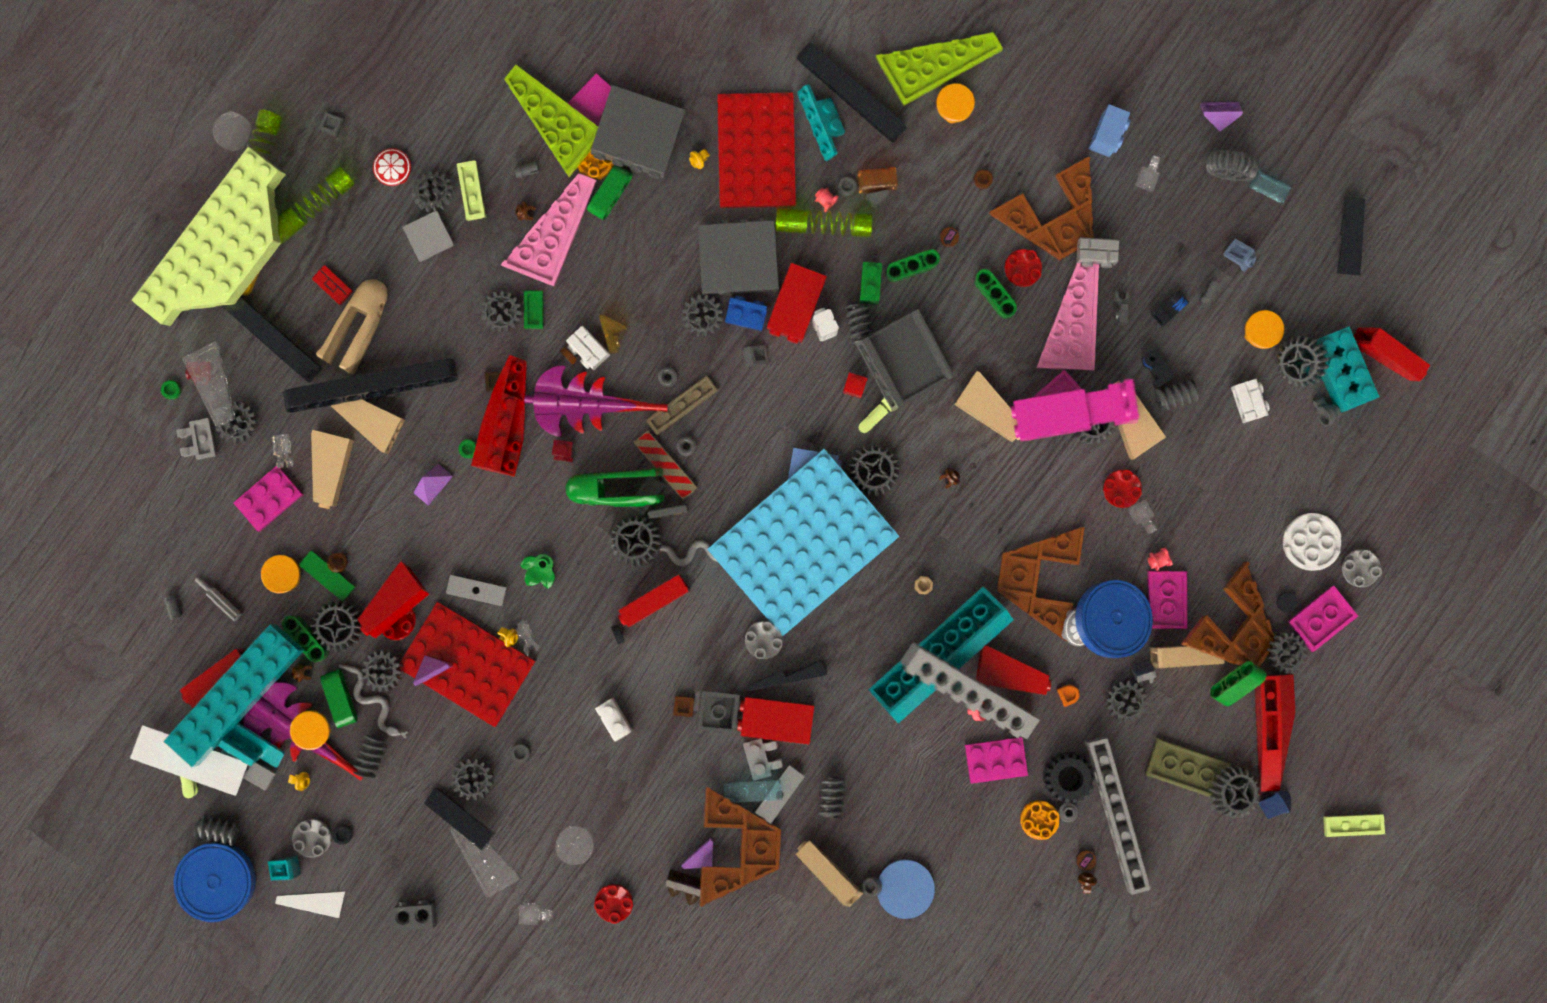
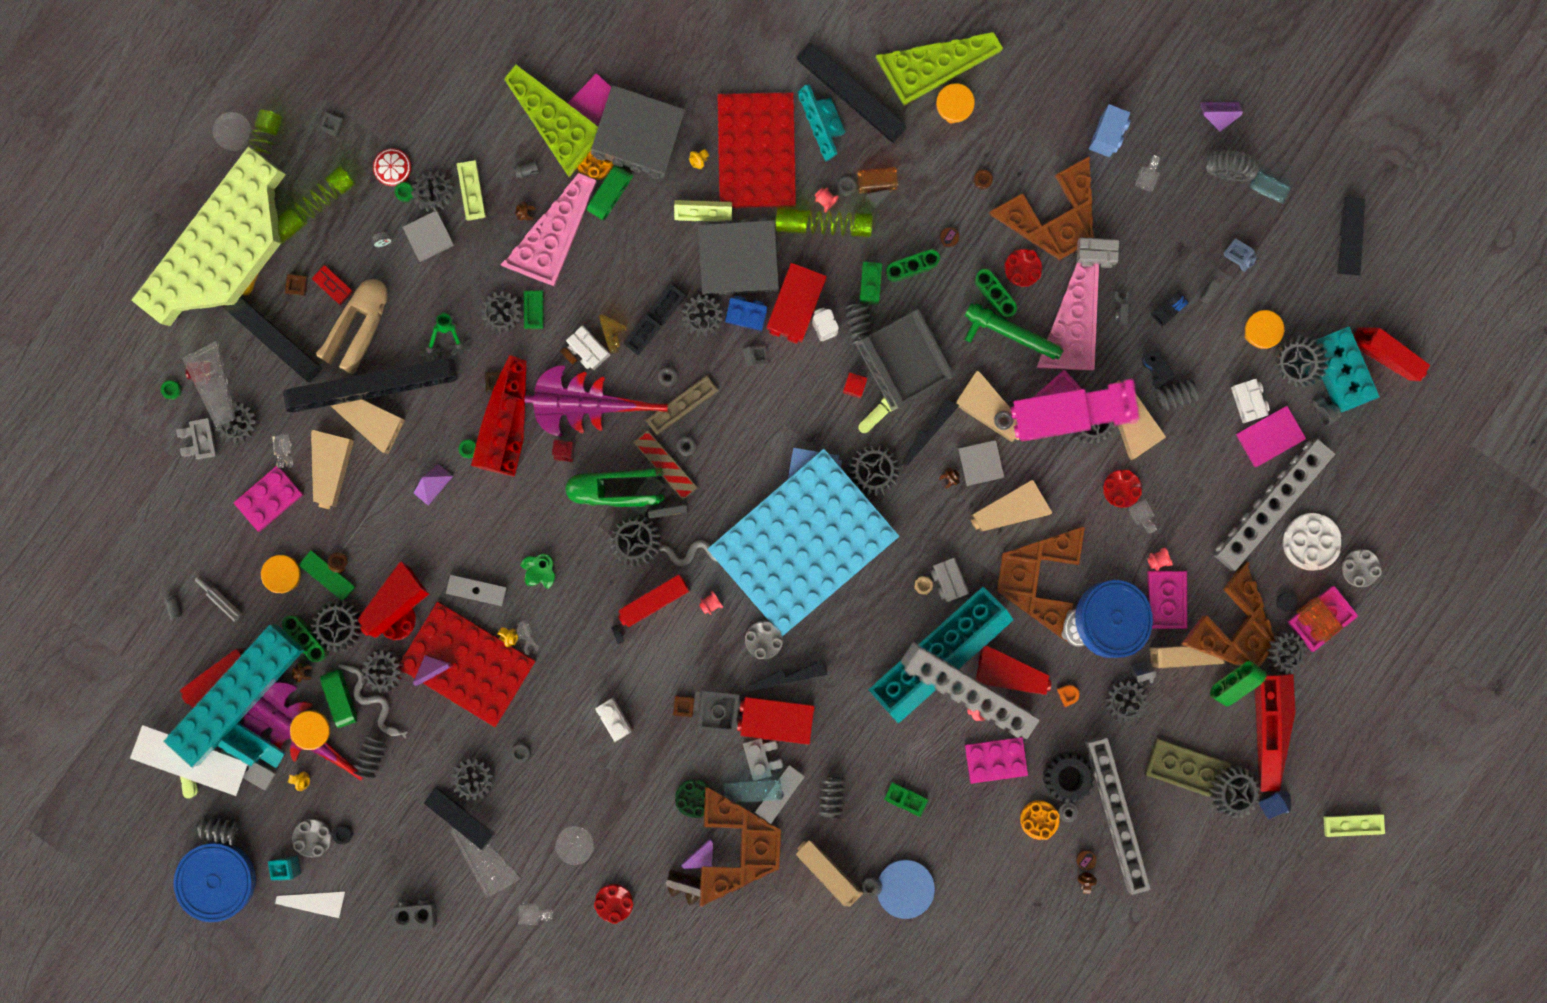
none -> reddish brown tile [285,274,308,296]
none -> clear tile [371,232,392,247]
none -> green tile [395,182,414,202]
none -> plant [417,312,471,360]
none -> black slope [623,283,688,355]
none -> yellowish green plate [674,200,732,222]
none -> dark green tile [675,779,712,818]
none -> coral brick [699,591,723,615]
none -> green slope [884,782,929,817]
none -> black slope [902,399,959,467]
none -> light grey brick [931,557,969,602]
none -> light grey tile [958,440,1004,486]
none -> green cylinder [964,303,1064,360]
none -> tan slope [971,480,1052,532]
none -> flat silver plate [994,411,1013,430]
none -> light grey brick [1213,439,1335,571]
none -> dark pink tile [1236,406,1306,467]
none -> clear orange brick [1296,597,1343,642]

